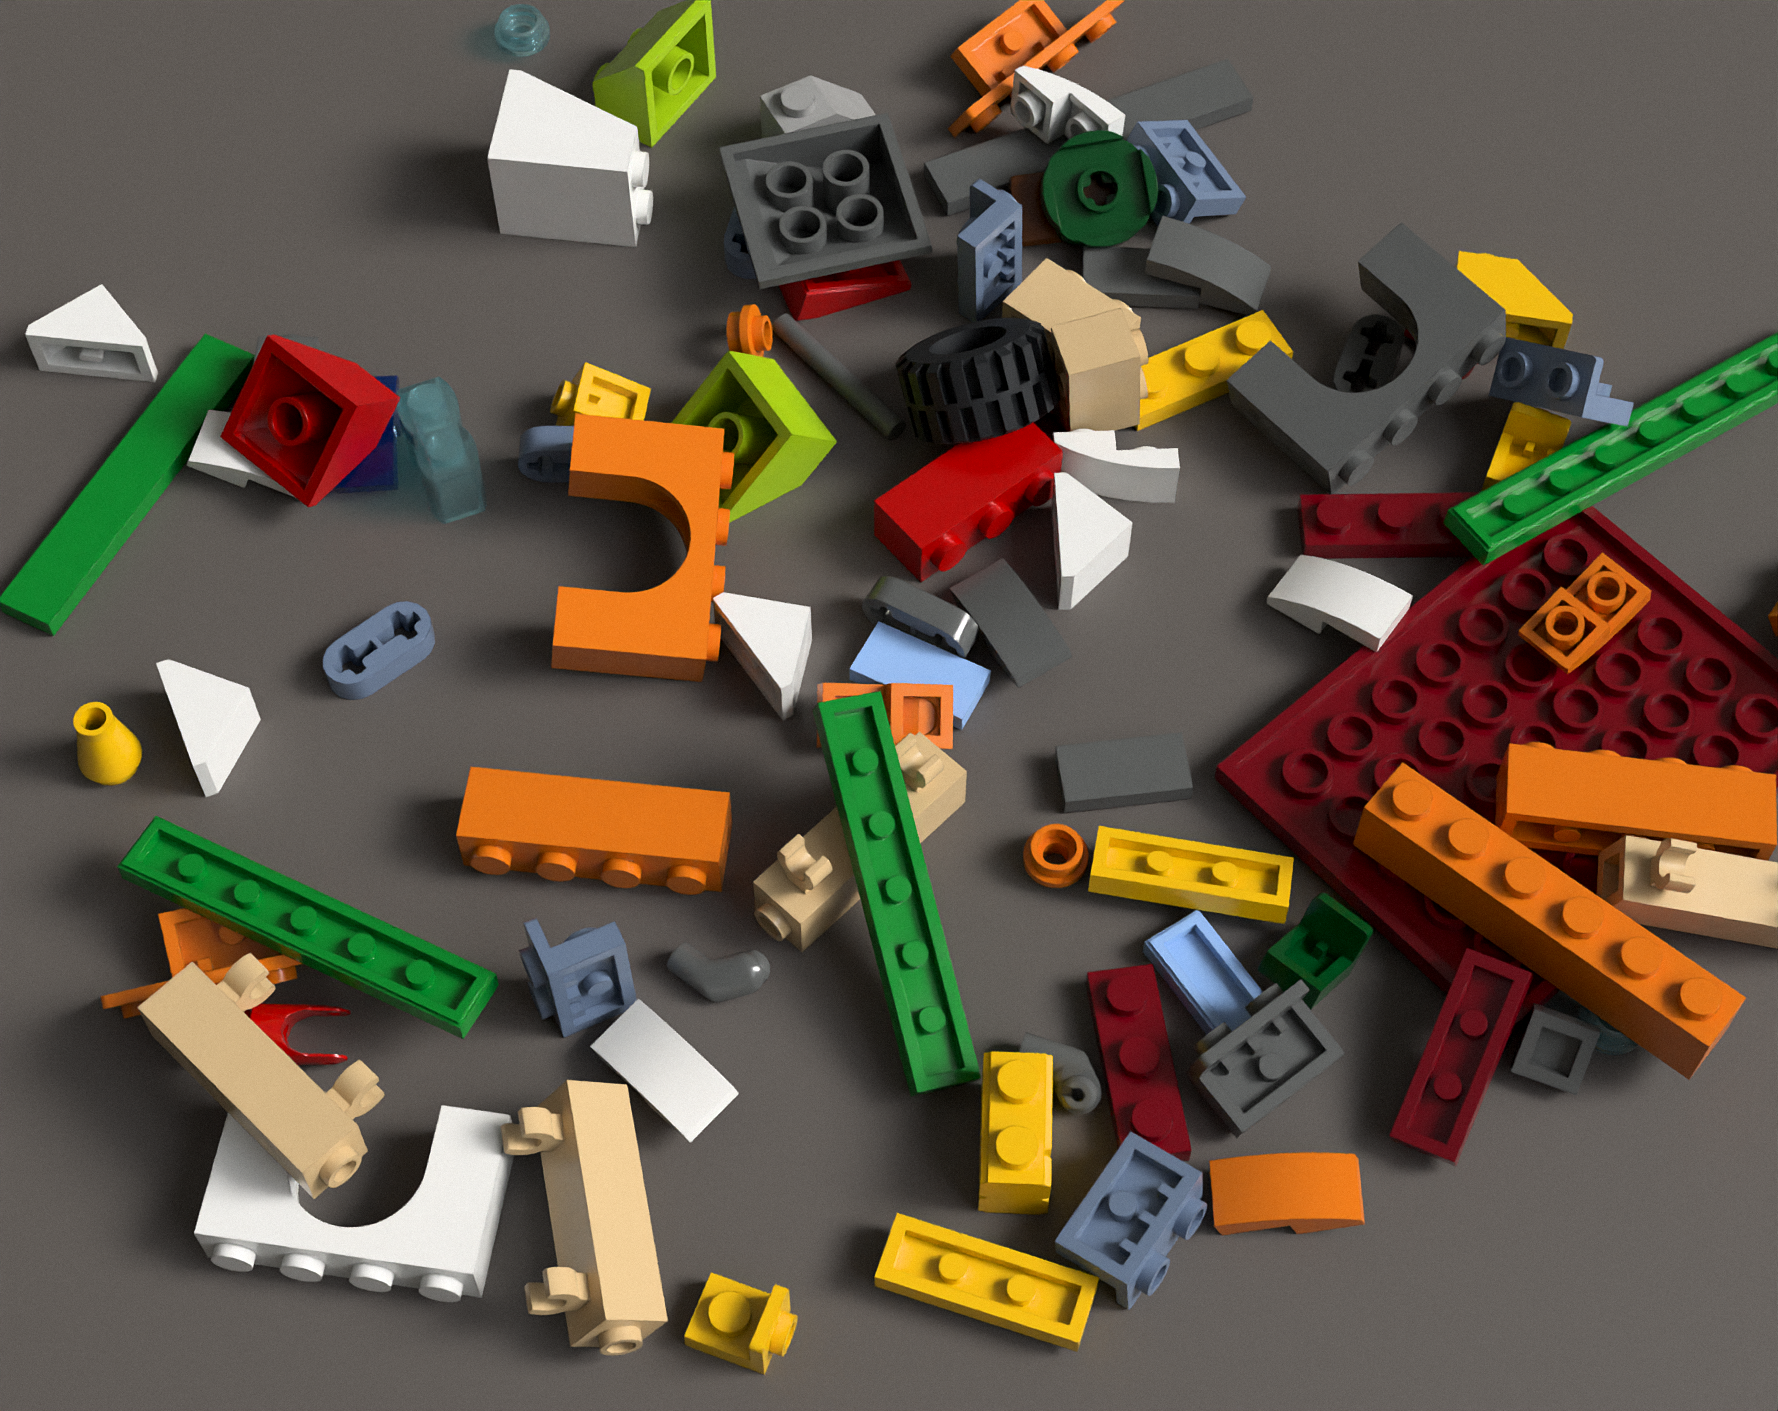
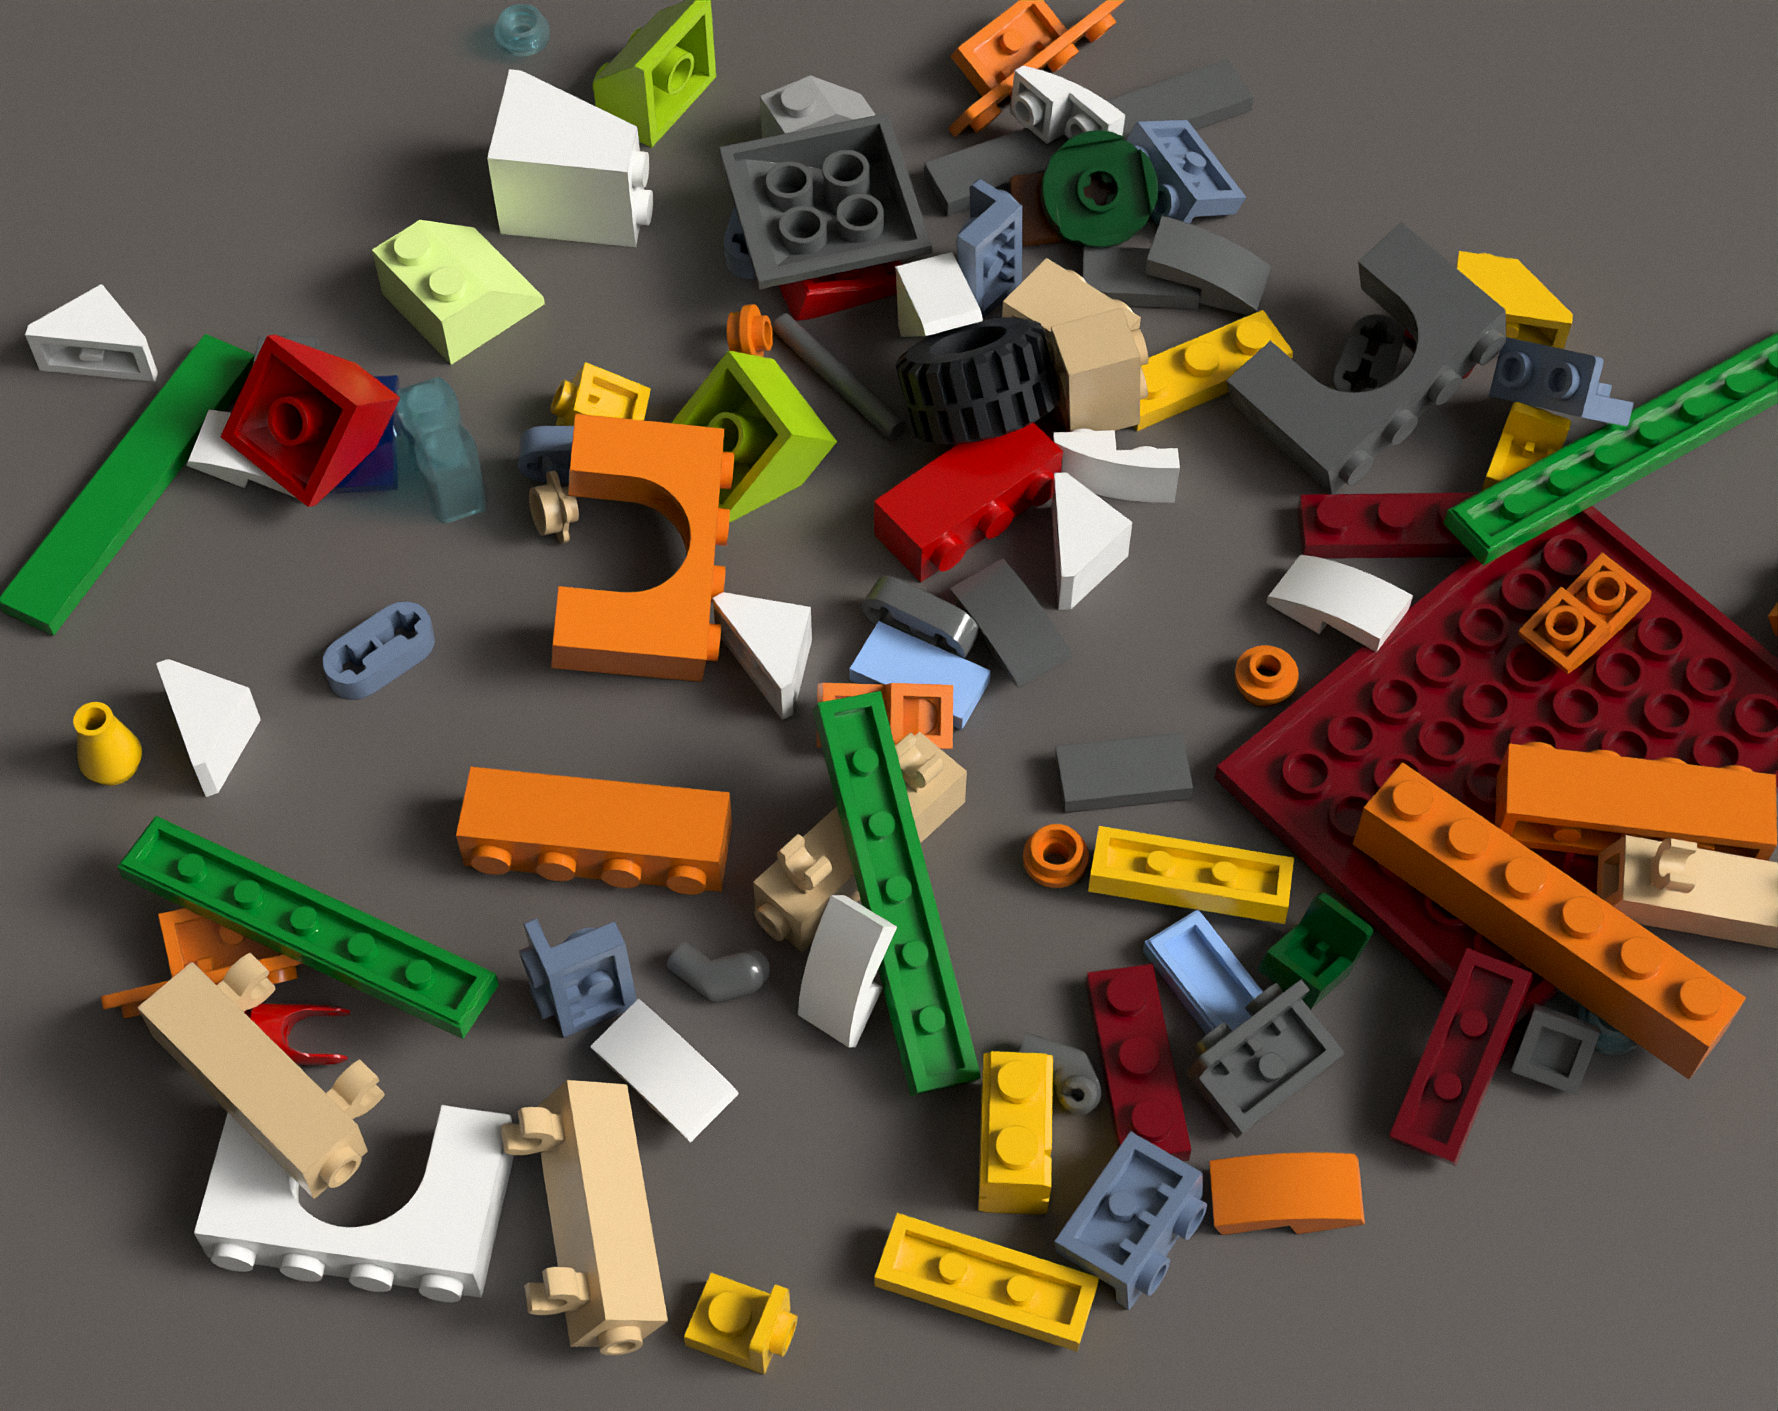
none -> yellowish green slope [372,220,545,365]
none -> tan plate [529,471,579,544]
none -> white slope [798,895,897,1047]
none -> white slope [896,252,983,337]
none -> orange plate [1234,645,1299,707]

